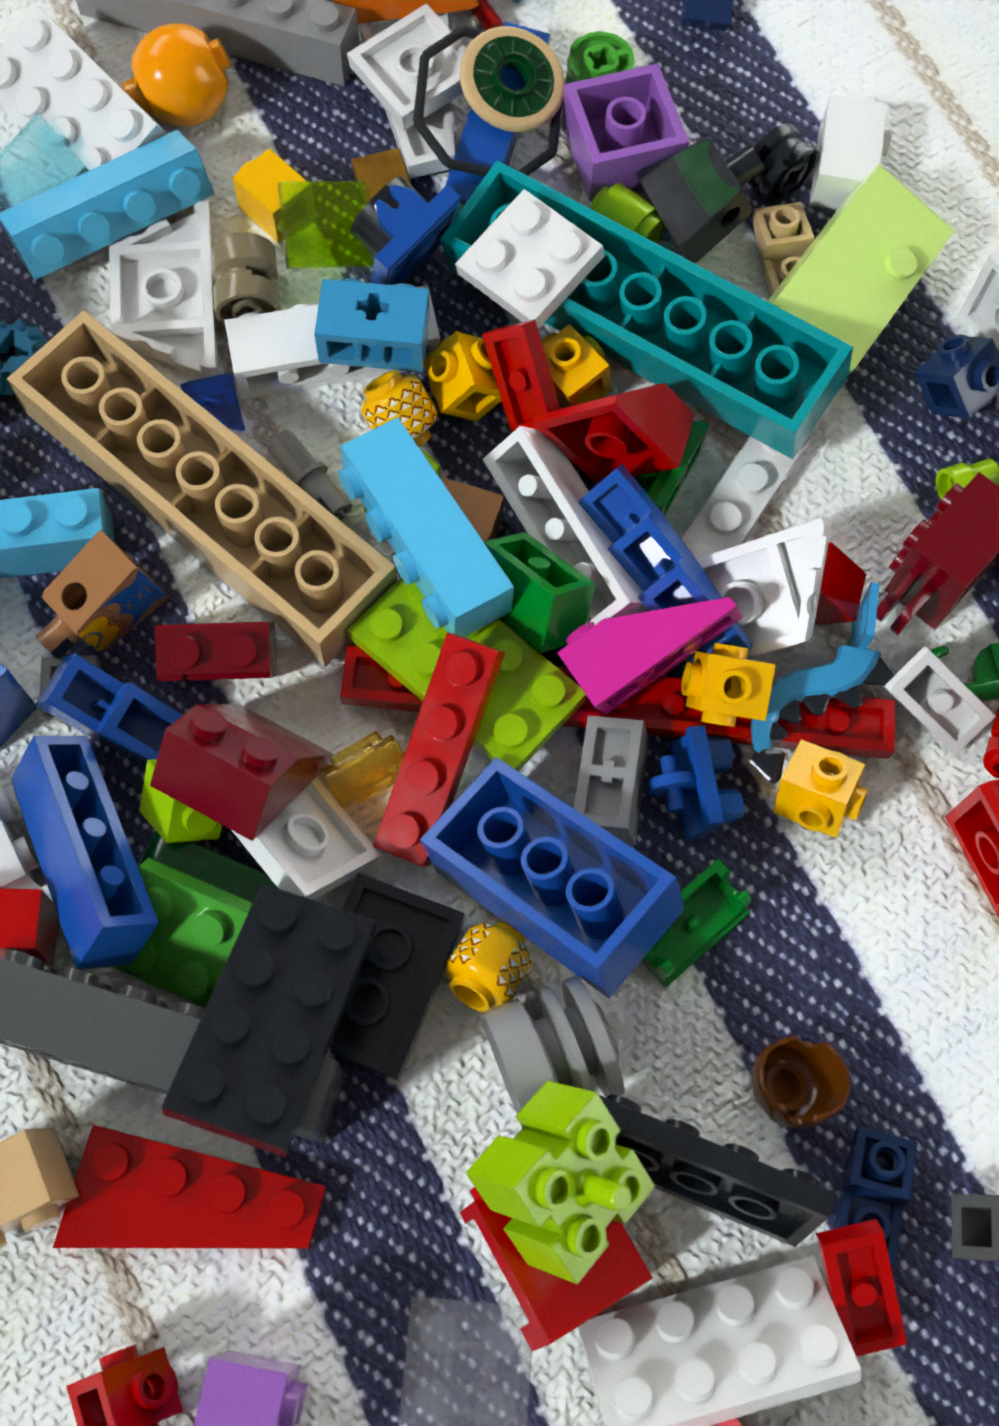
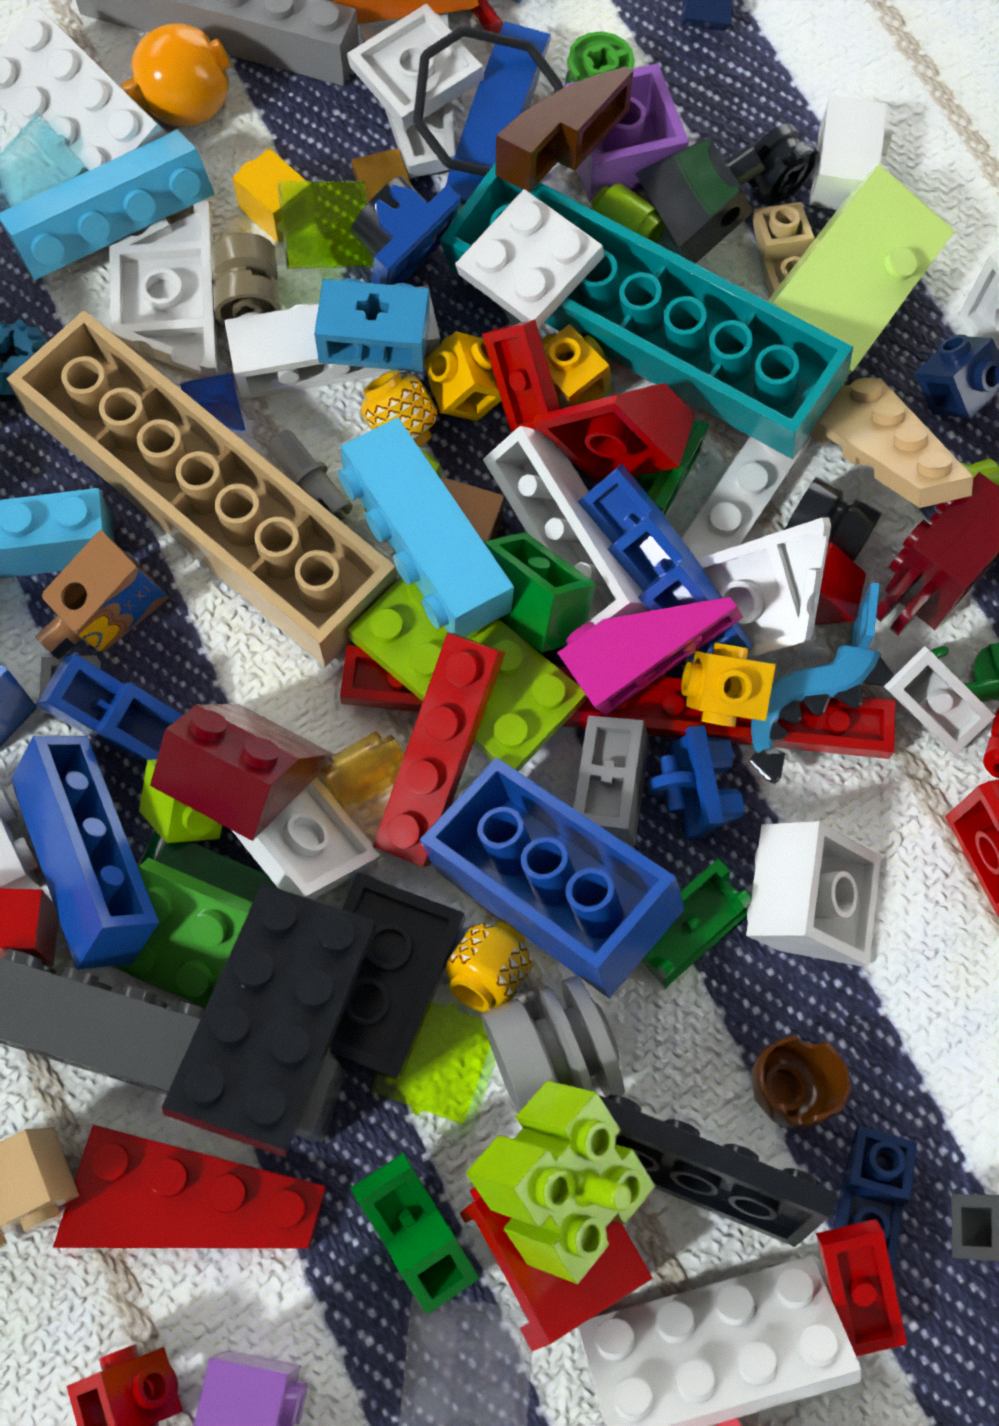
dark red brick [155,622,277,681] -> none
wheel [460,26,565,132] -> none
yellow brick [773,739,869,838] -> none
none -> green brick [350,1153,480,1315]
none -> clear neon green piece [371,1002,490,1125]
none -> reddish brown slope [495,67,633,193]
none -> white slope [746,821,882,966]
none -> black wheel [785,477,883,562]
none -> tan wing [810,378,973,508]

